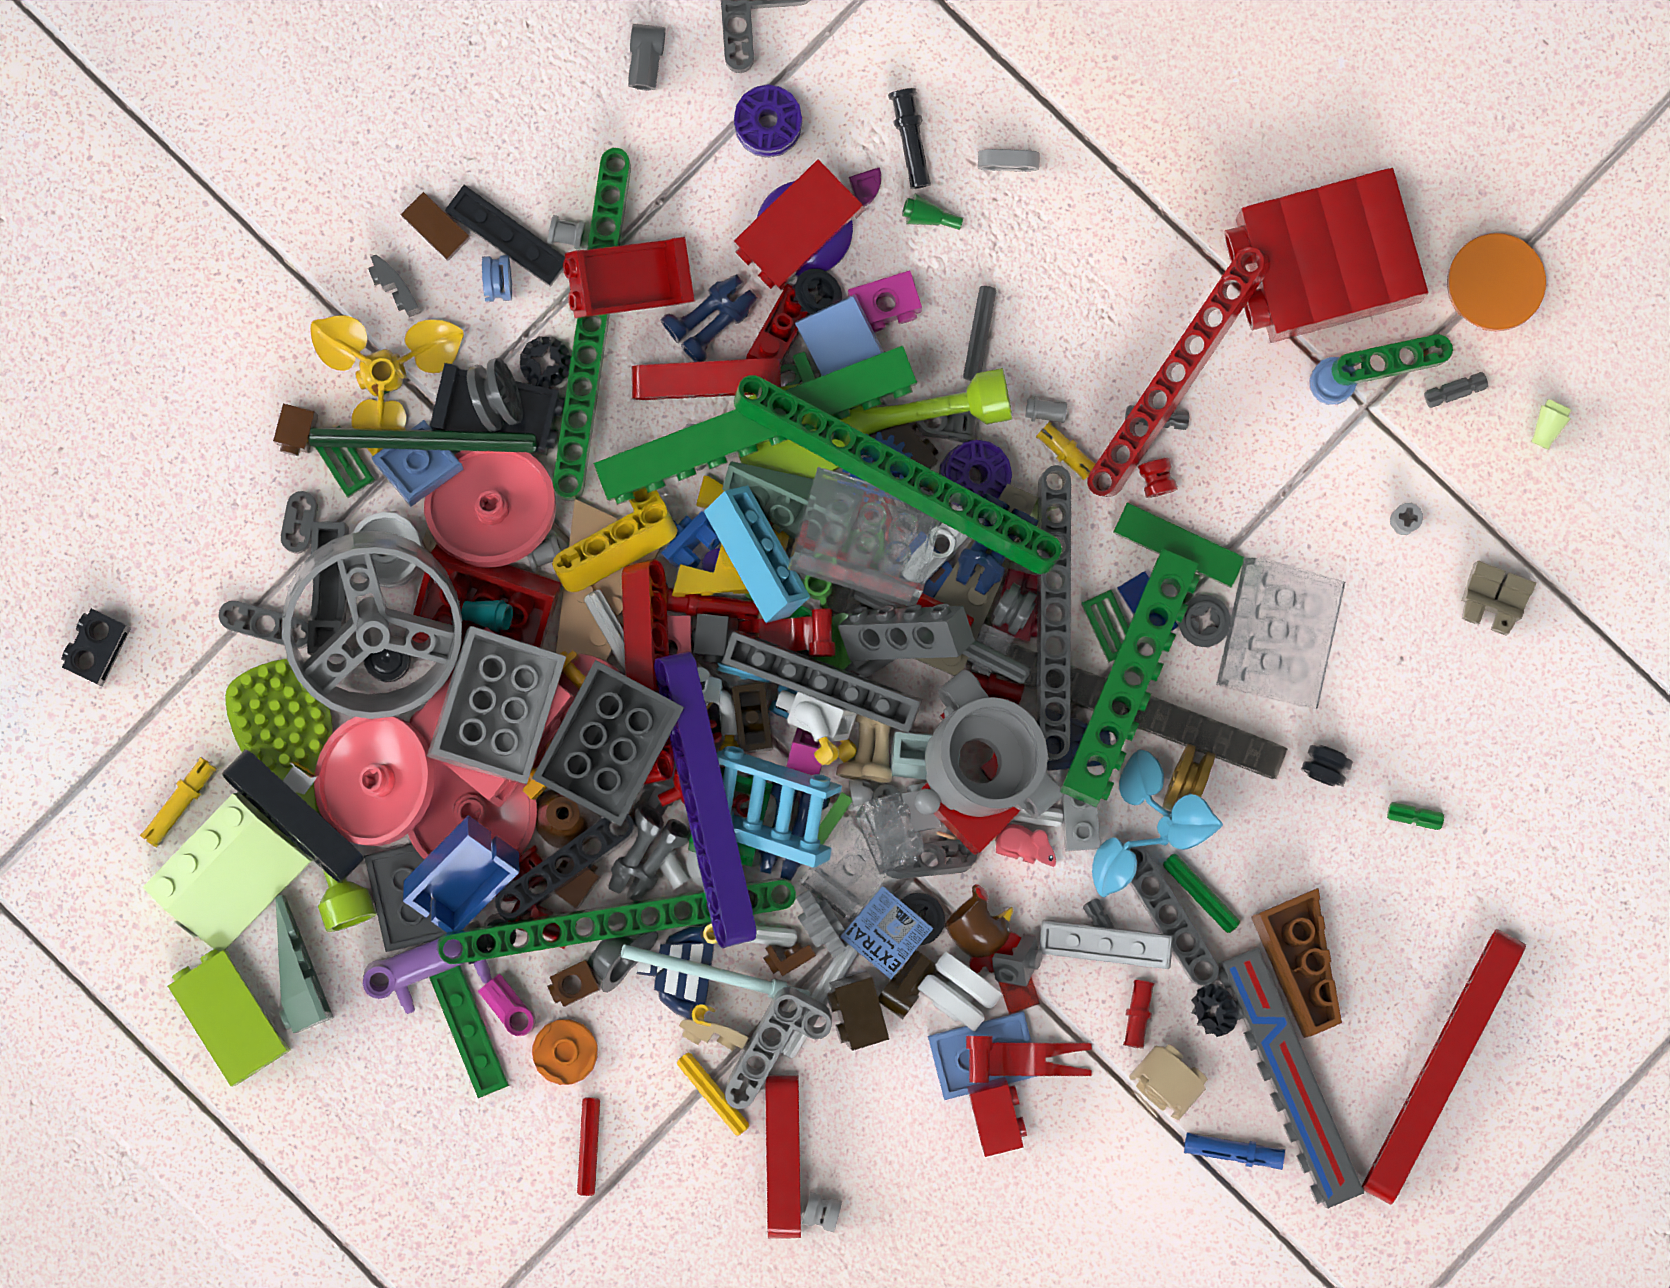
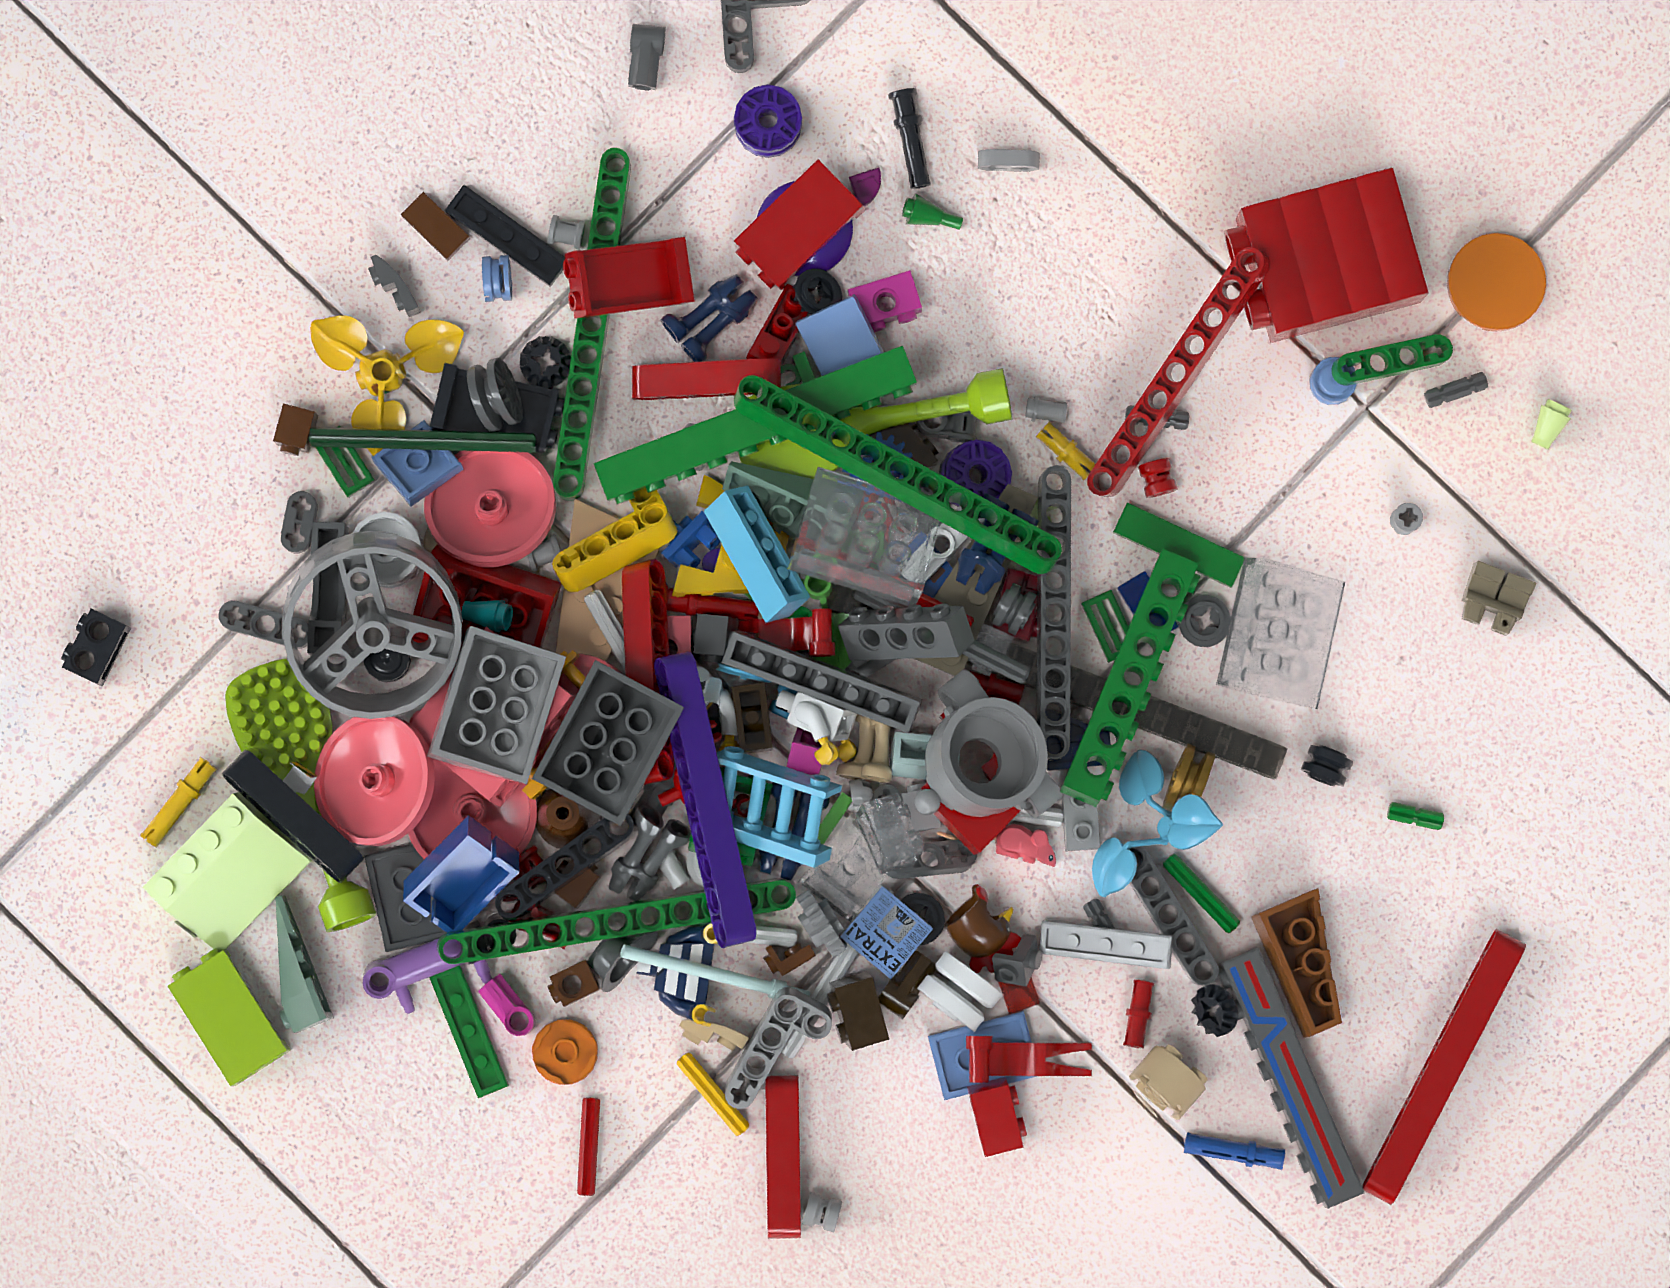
dark grey axle [963,286,996,381] -> none

